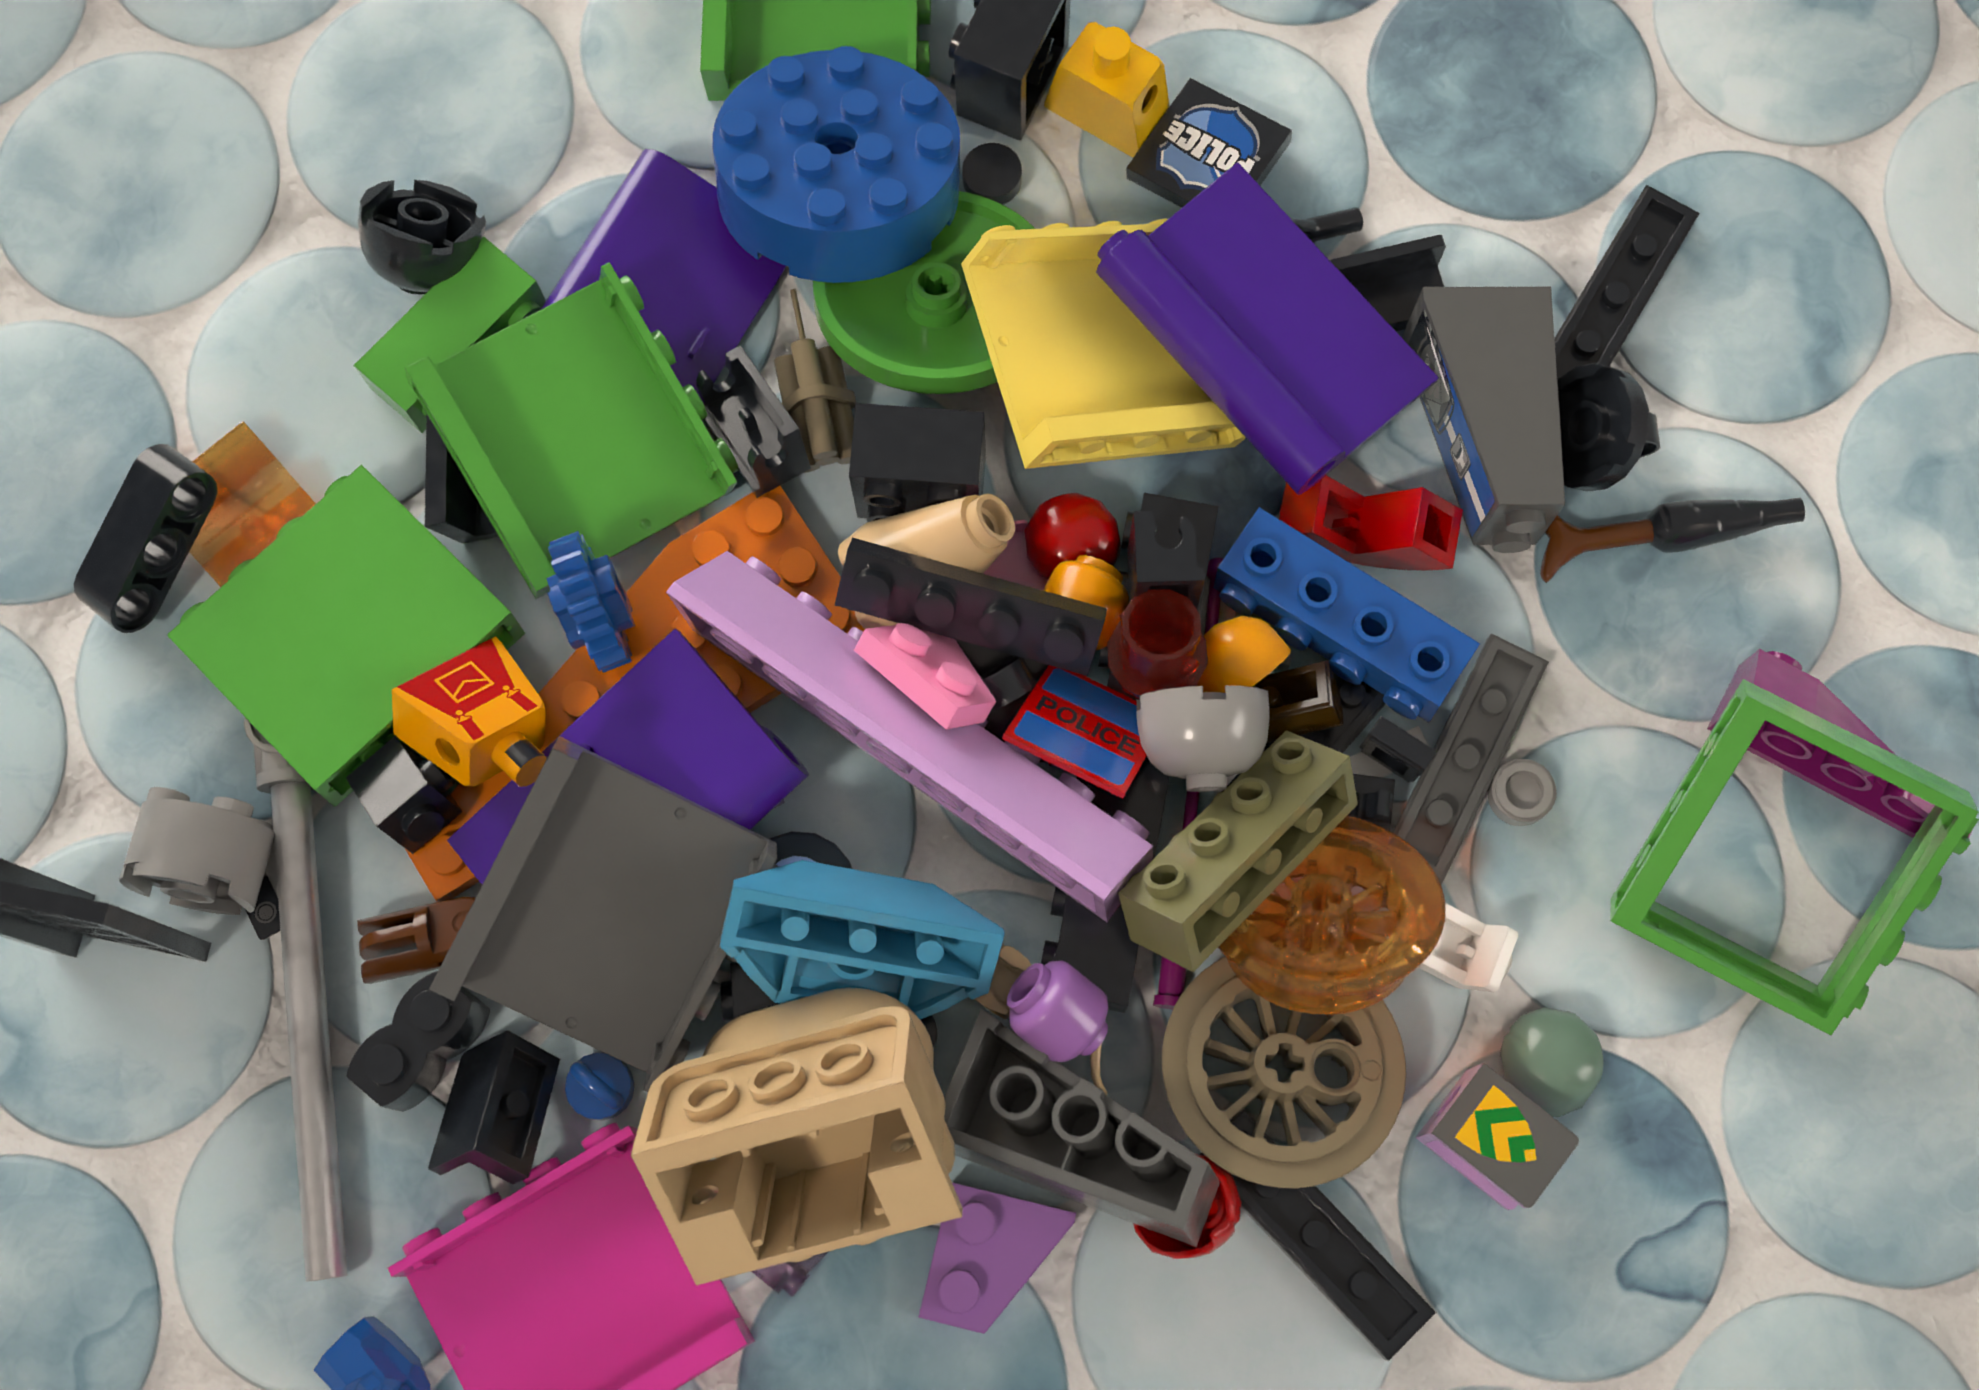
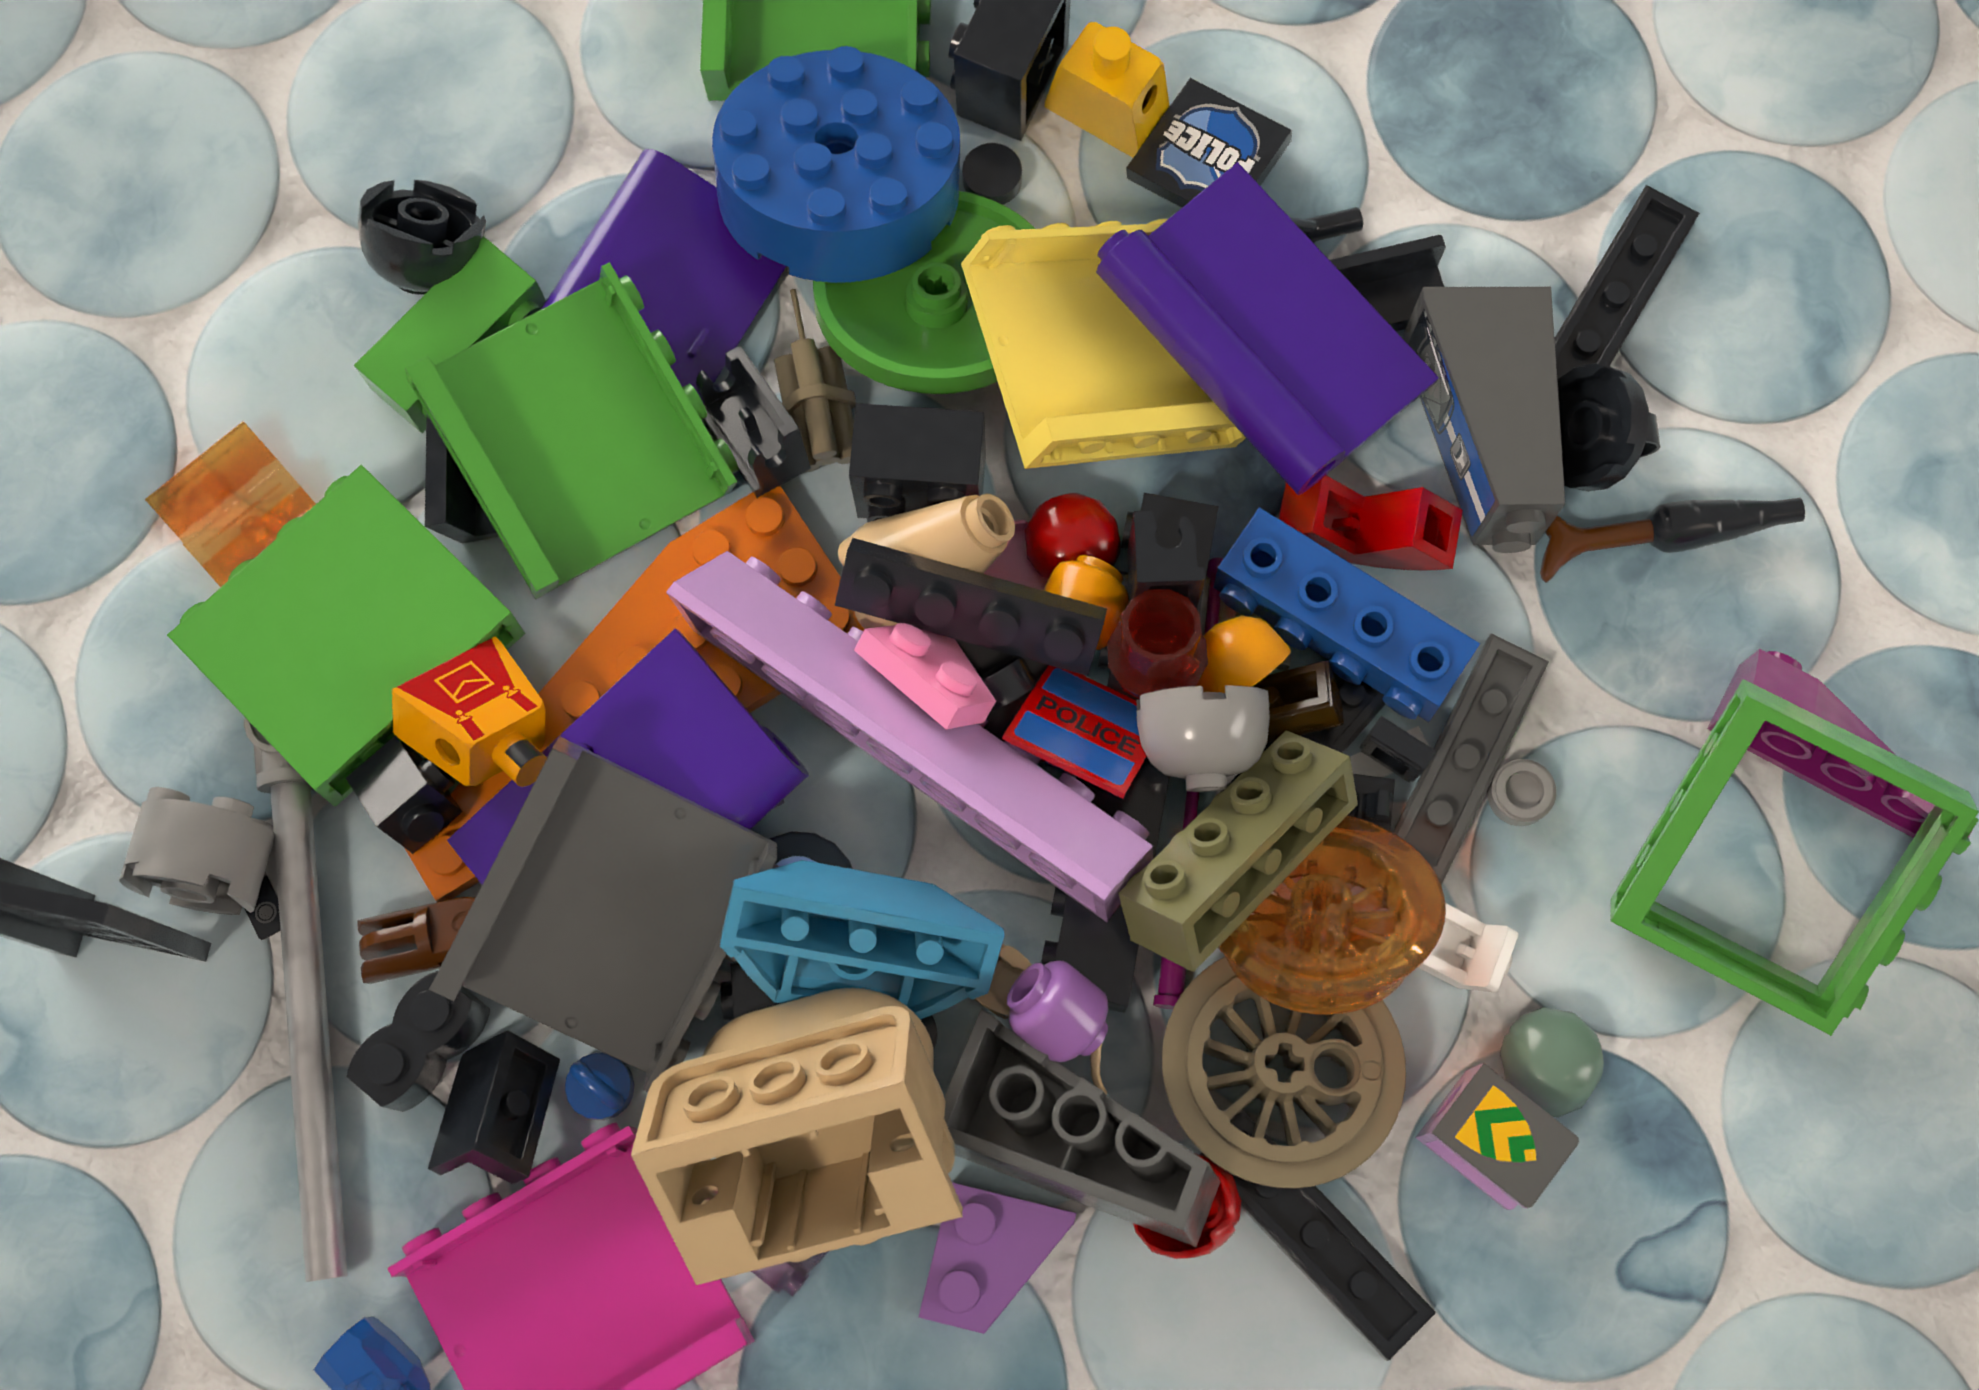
black beam [74,444,217,633] -> none
blue gear [546,531,635,673] -> none

